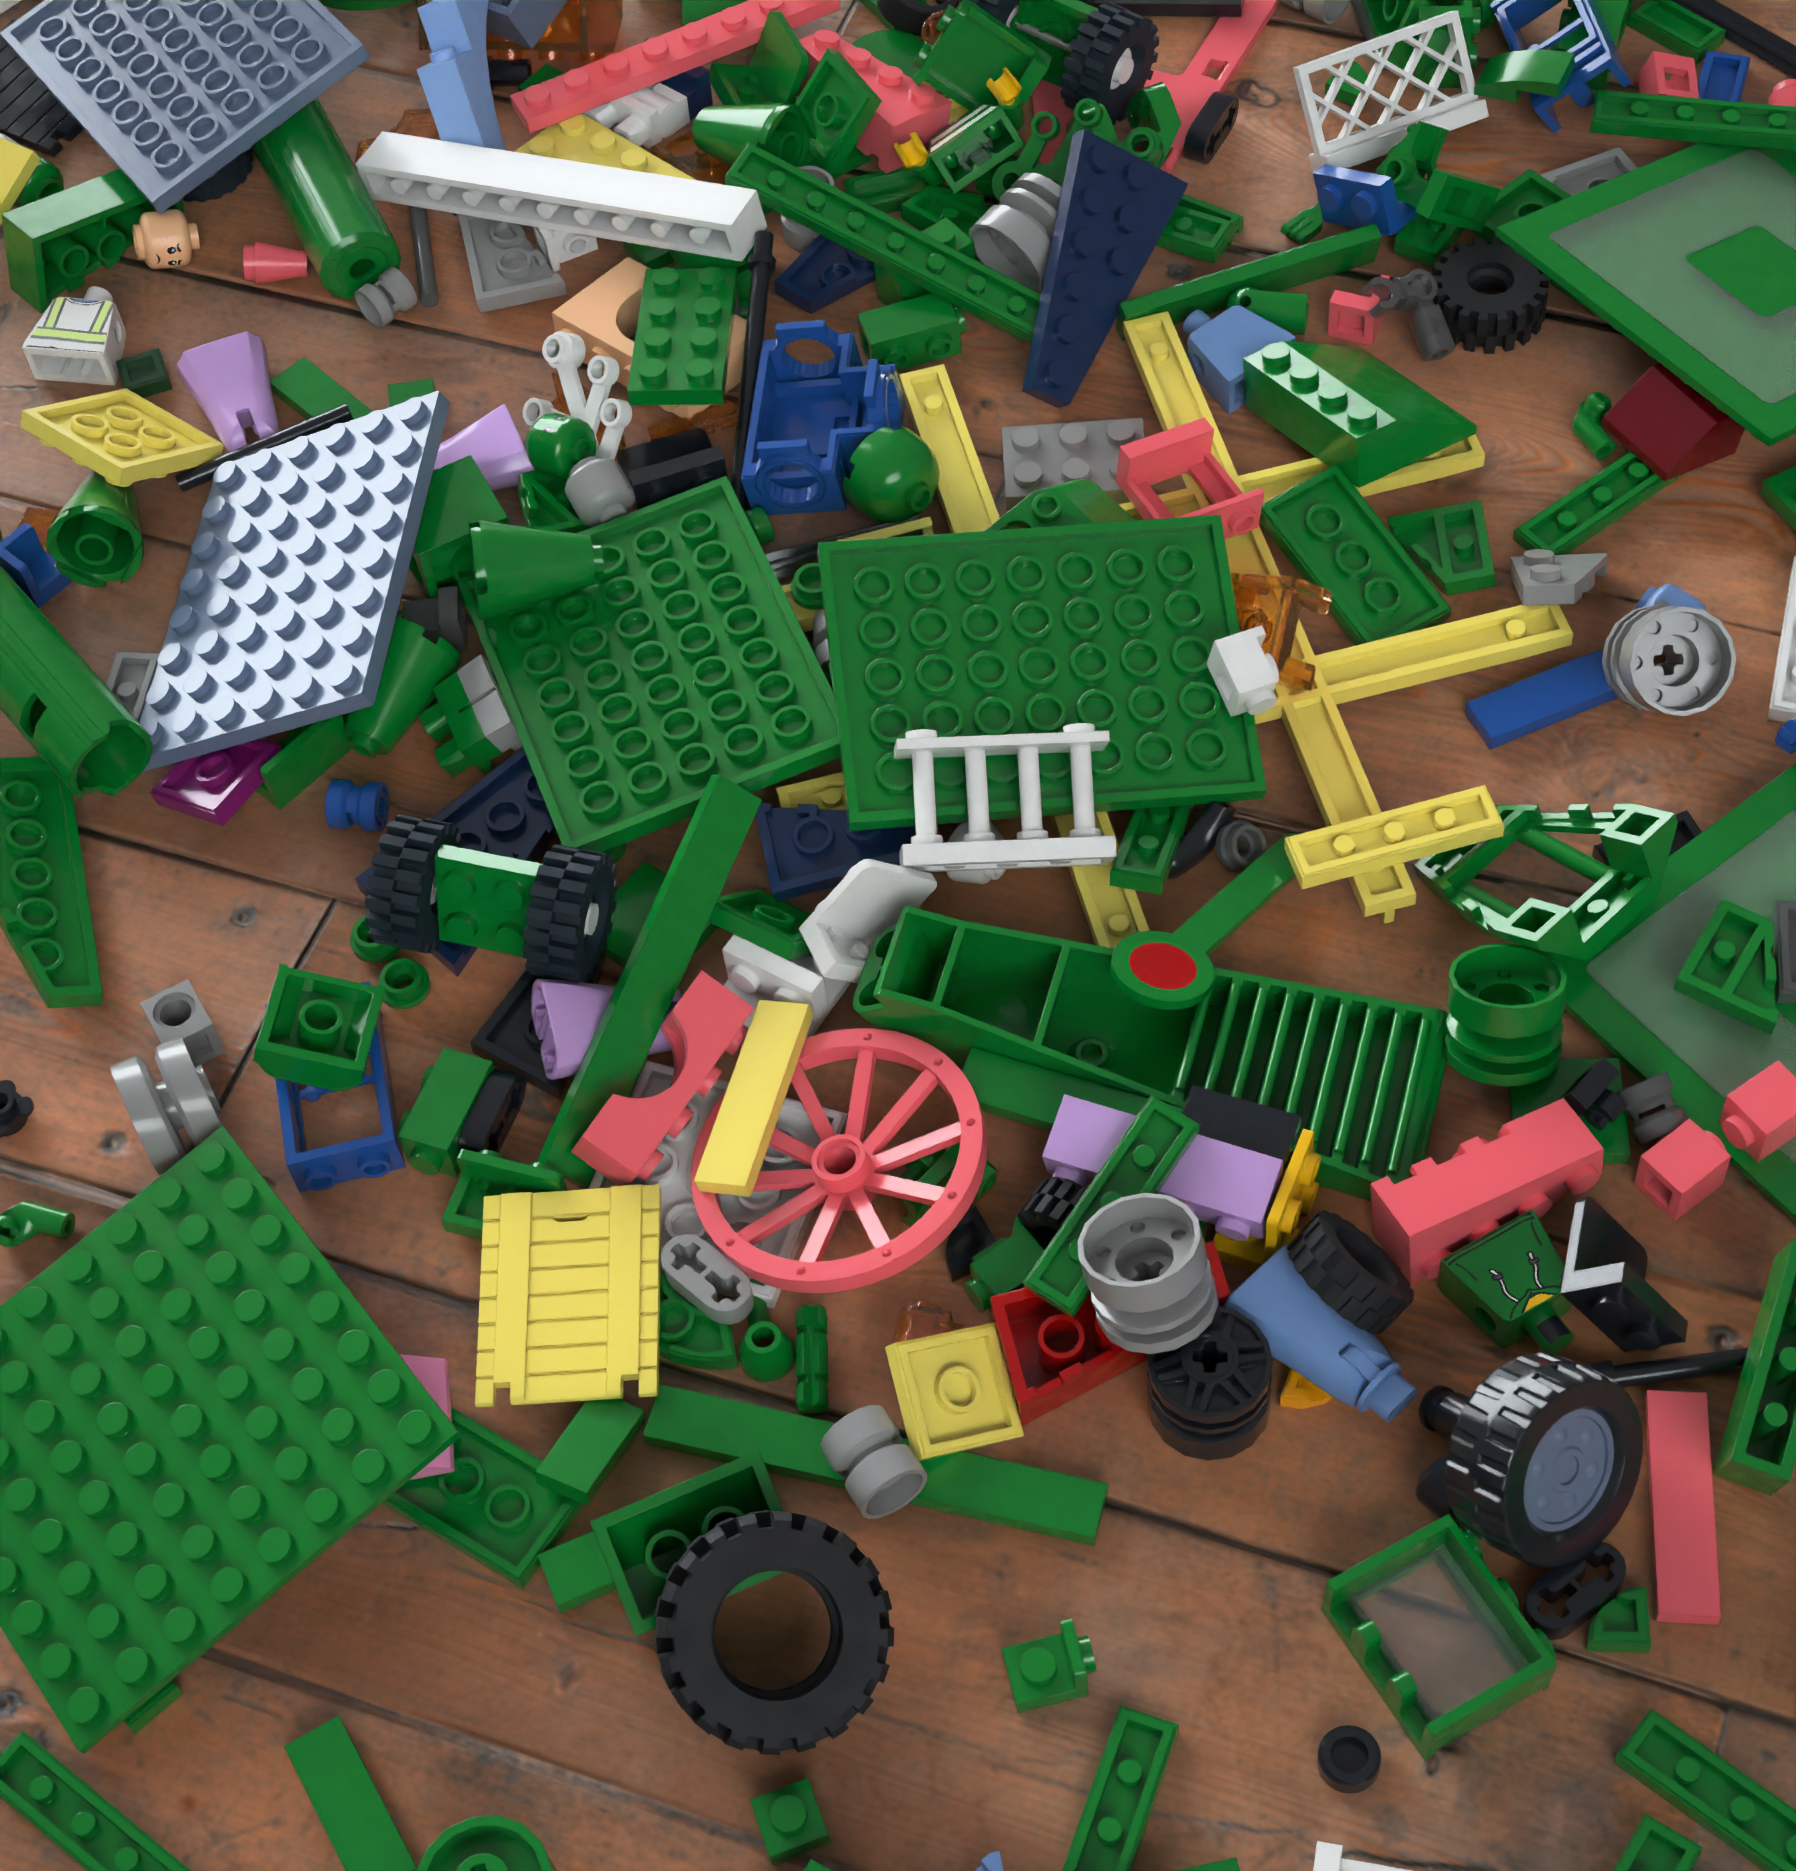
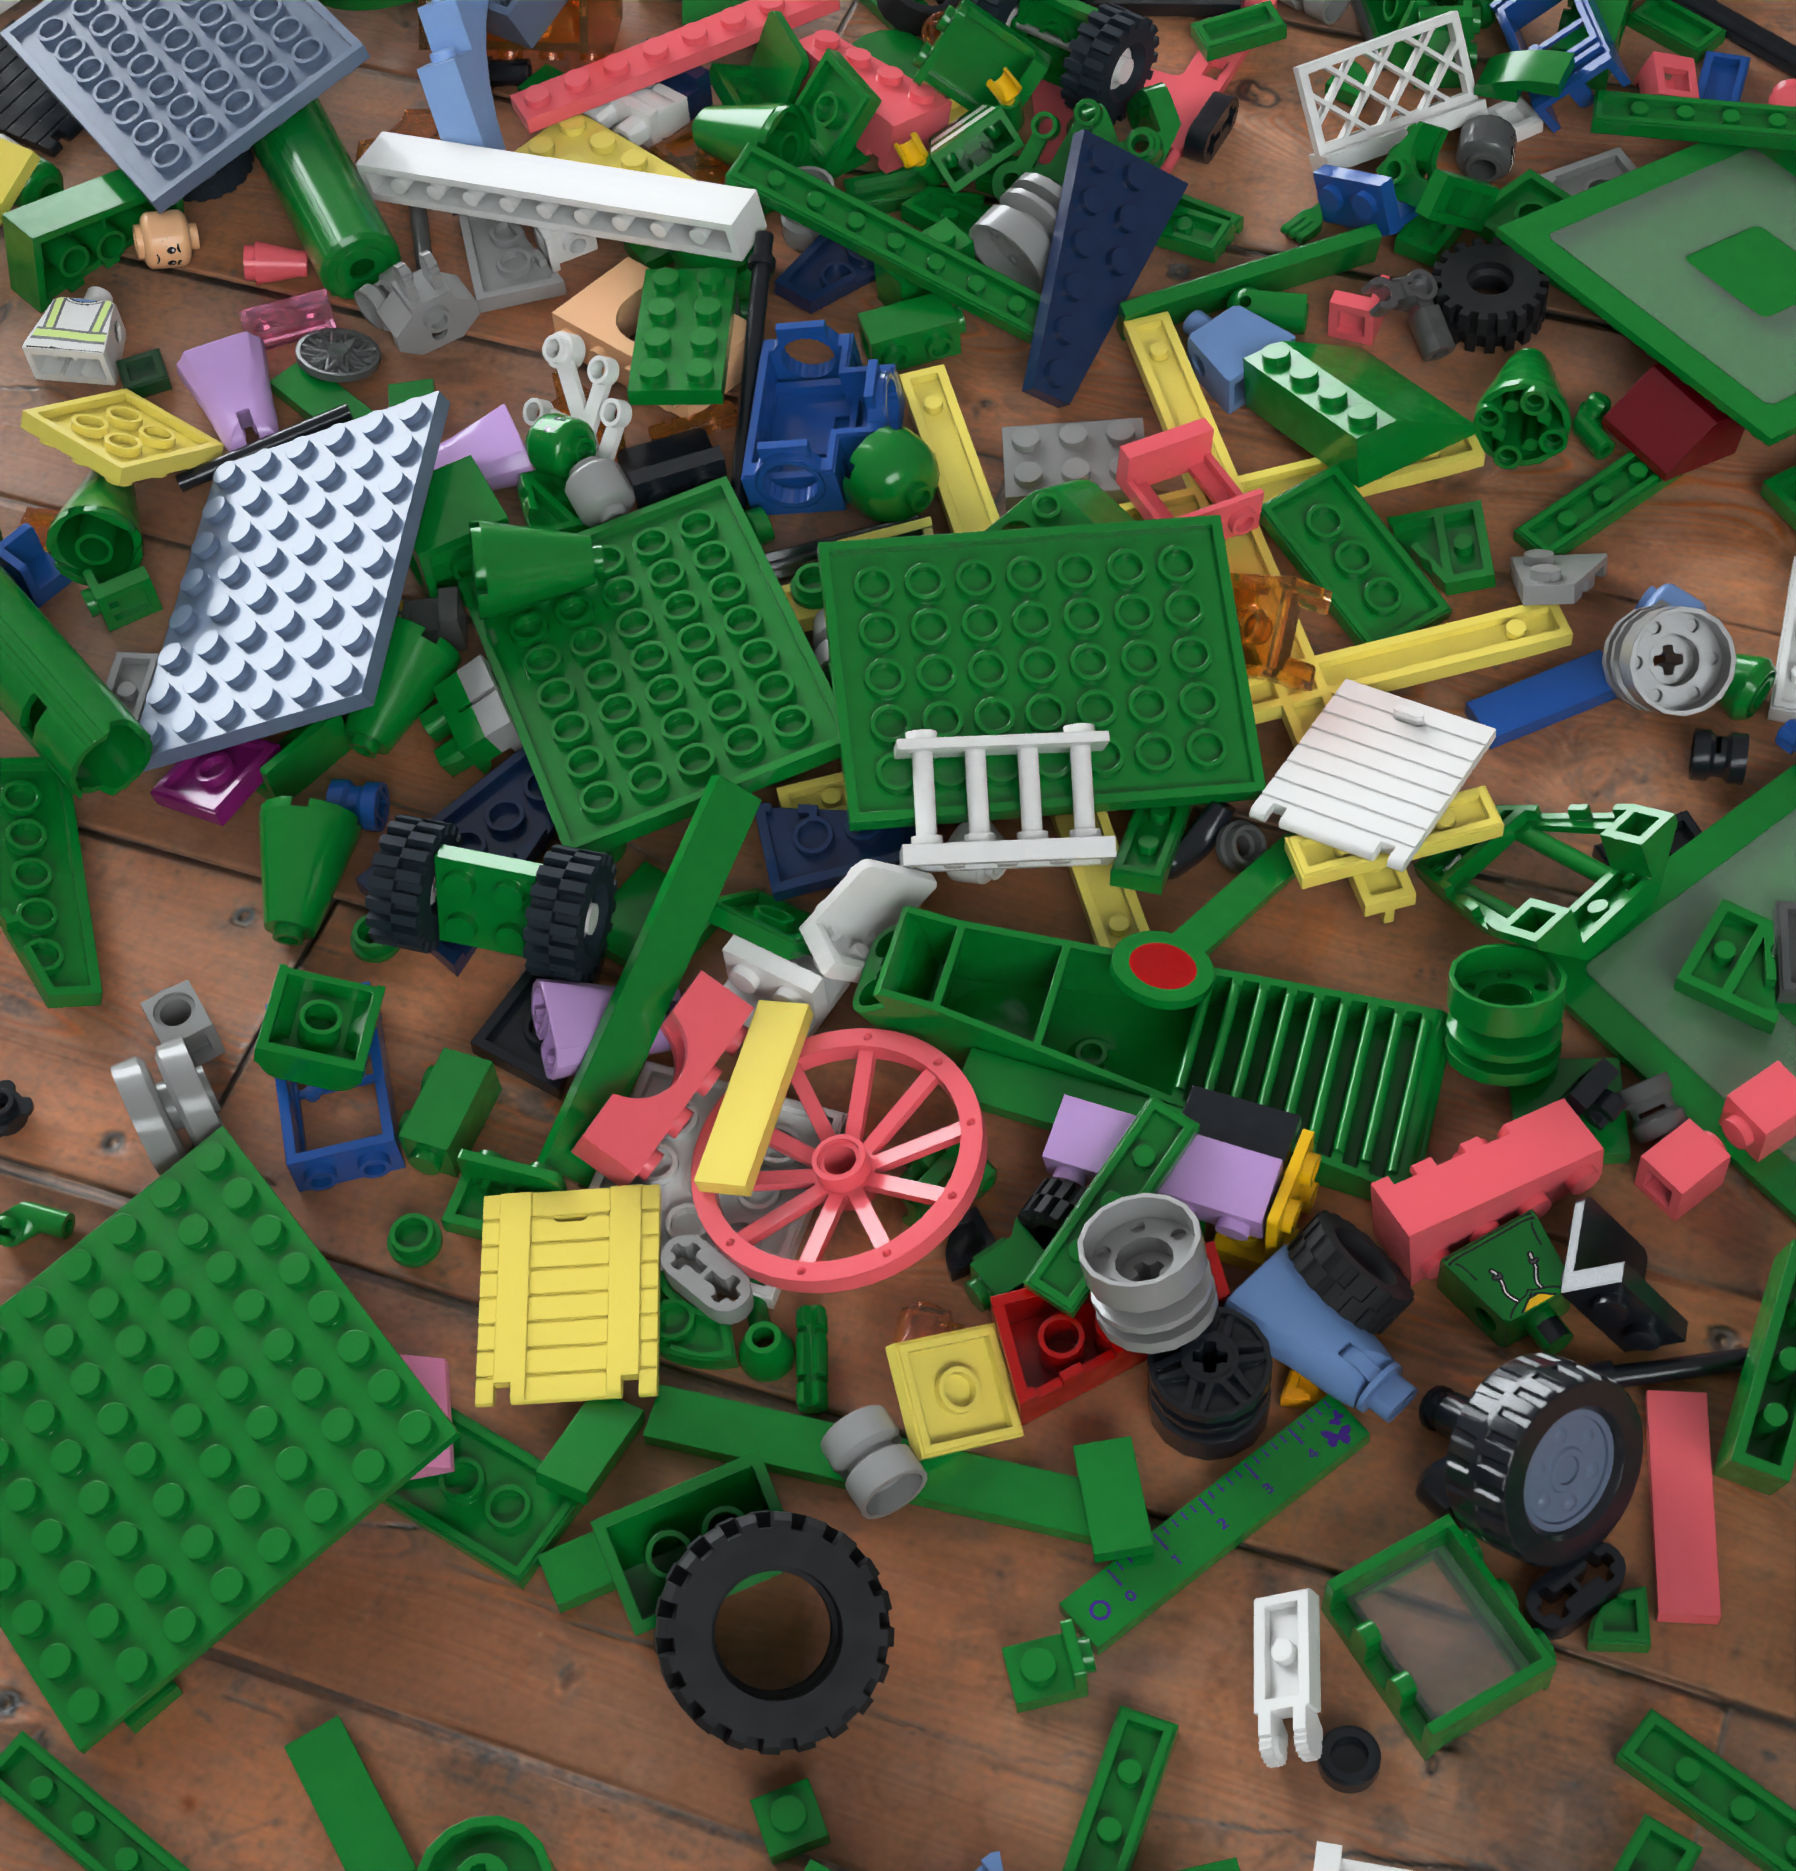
green plate [377,958,431,1009] -> none
black beam [457,1068,526,1154] -> none
white brick [1207,625,1279,717] -> none
none -> green bracket [80,565,163,632]
none -> clear pink plate [239,288,337,350]
none -> green cone [258,796,362,946]
none -> dark grey wheel [295,328,381,383]
none -> light grey hinge [376,249,480,355]
none -> green plate [387,1213,443,1268]
none -> green tile [1059,1395,1370,1656]
none -> green tile [1073,1436,1154,1563]
none -> green tile [1191,0,1287,62]
none -> white door [1249,679,1496,872]
none -> white hinge [1254,1588,1323,1768]
none -> dark grey head [1456,114,1517,183]
none -> green cone [1473,348,1572,470]
none -> white tile [1487,95,1544,142]
none -> black wheel [1688,728,1749,785]
none -> green cone [1717,653,1777,721]

